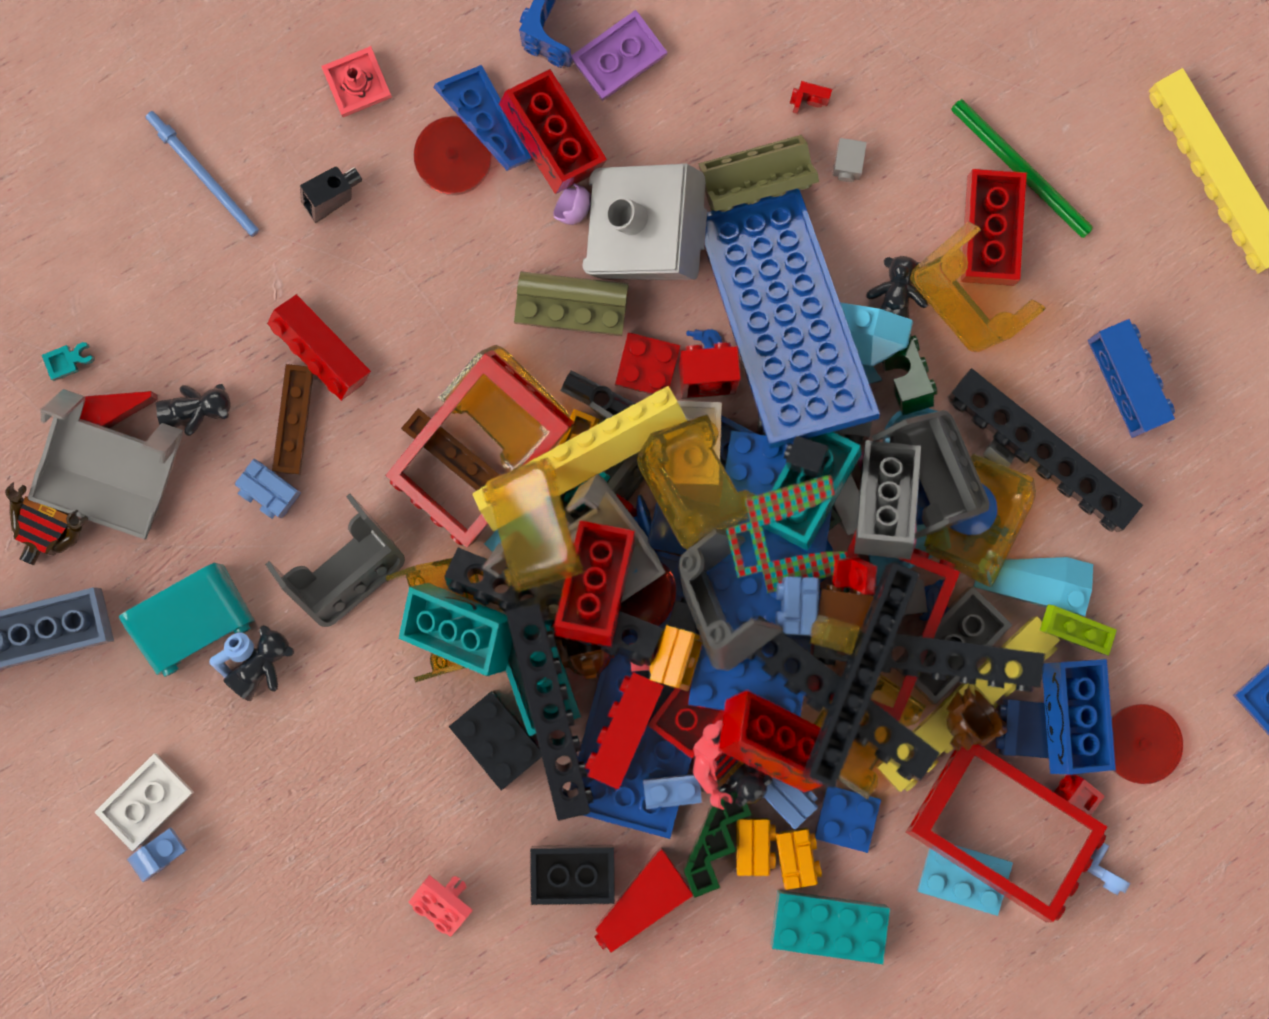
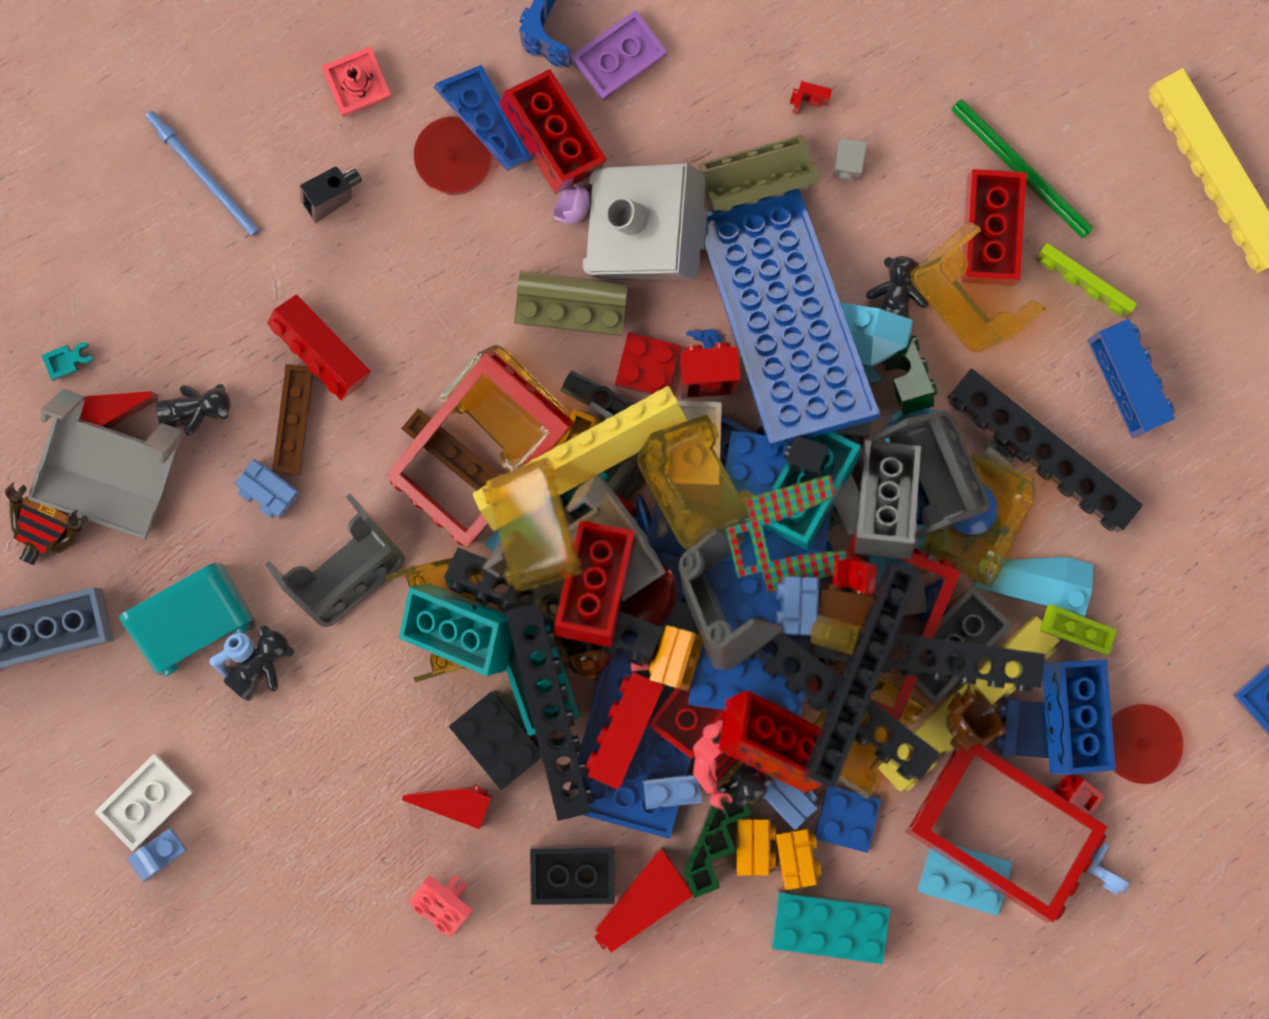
none -> red slope [402,784,493,829]
none -> lime plate [1036,243,1137,317]

